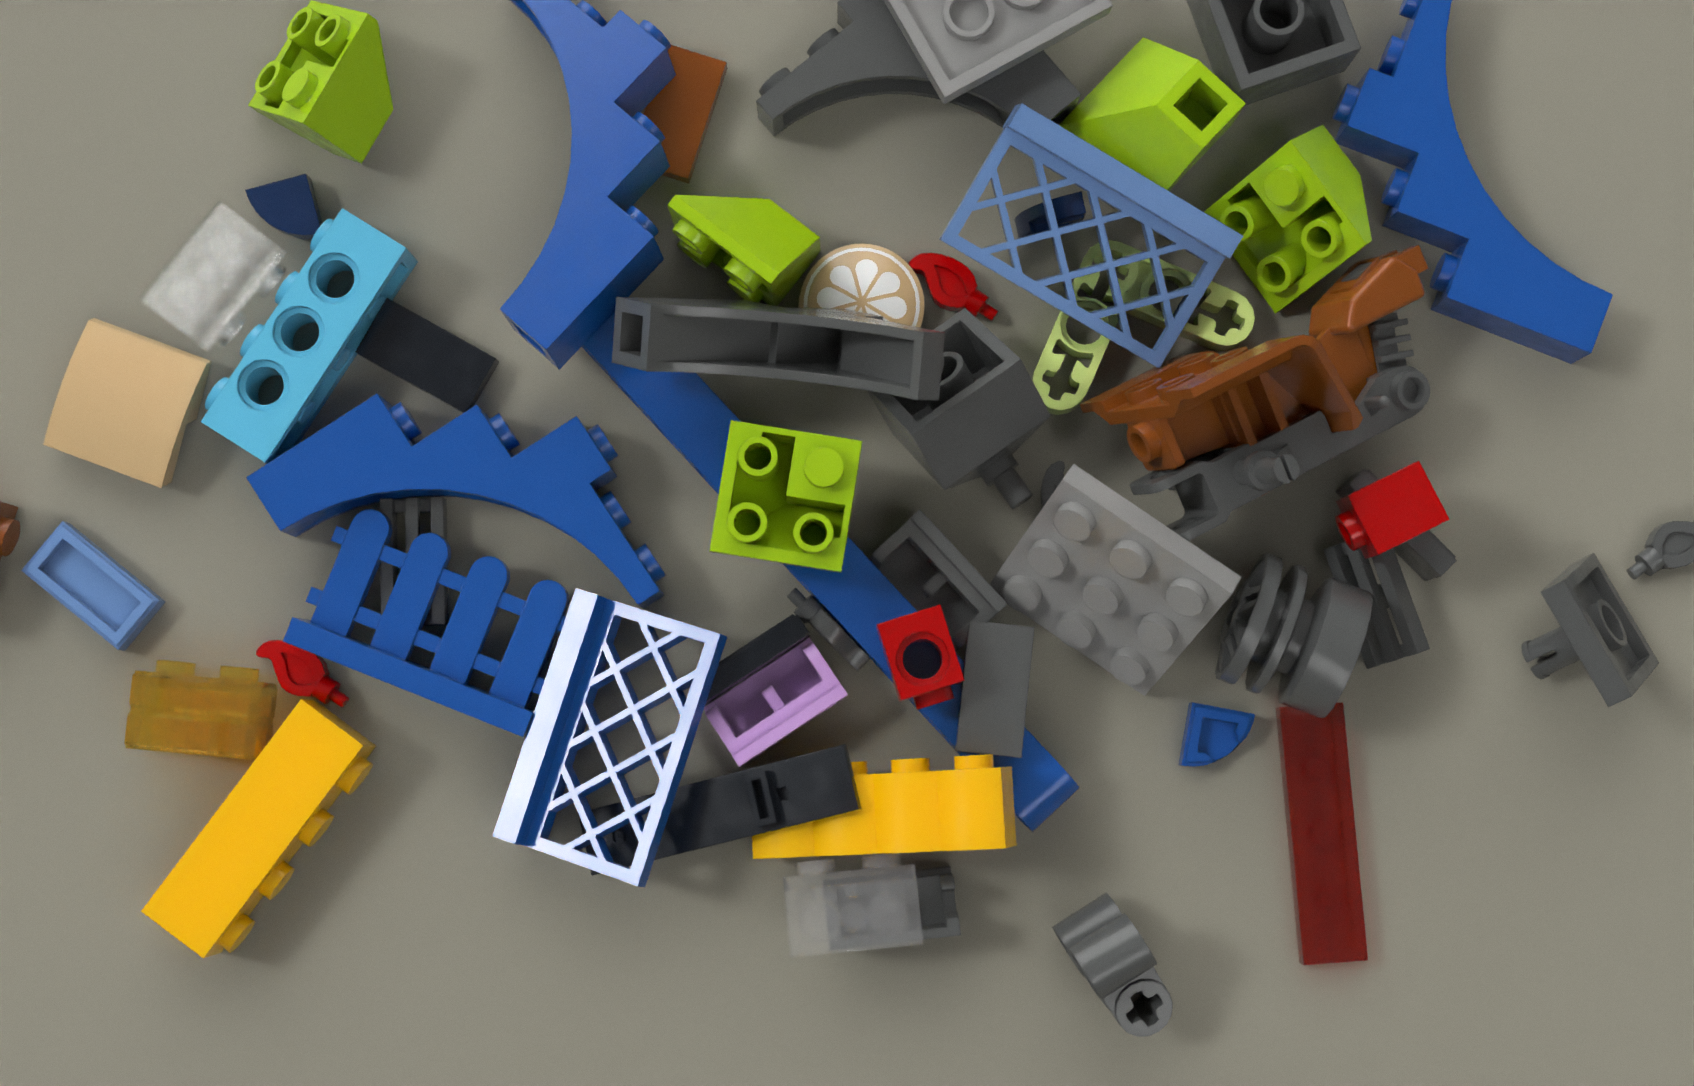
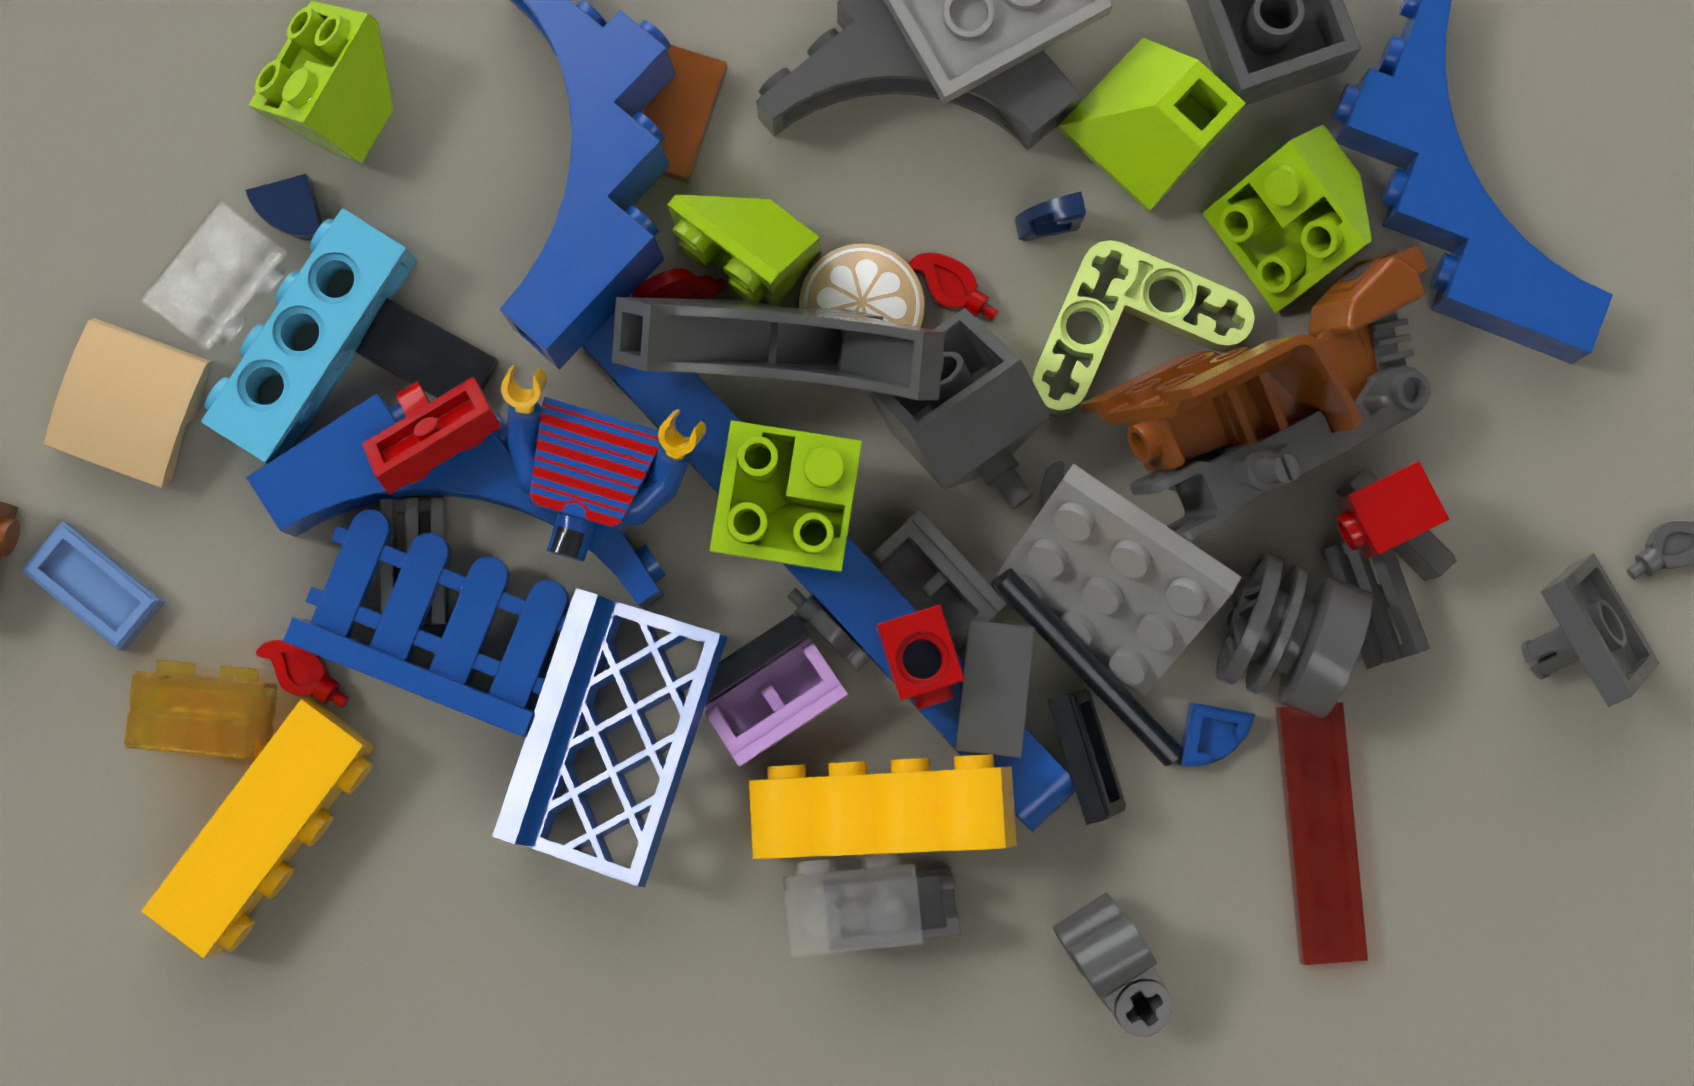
black piece [578,744,861,876] -> none
medium blue fence [939,103,1243,368] -> none
none -> red plate [362,377,502,495]
none -> torso [501,365,706,562]
none -> red piece [632,268,725,299]
none -> black bar [993,568,1183,766]
none -> black tile [1047,688,1127,825]

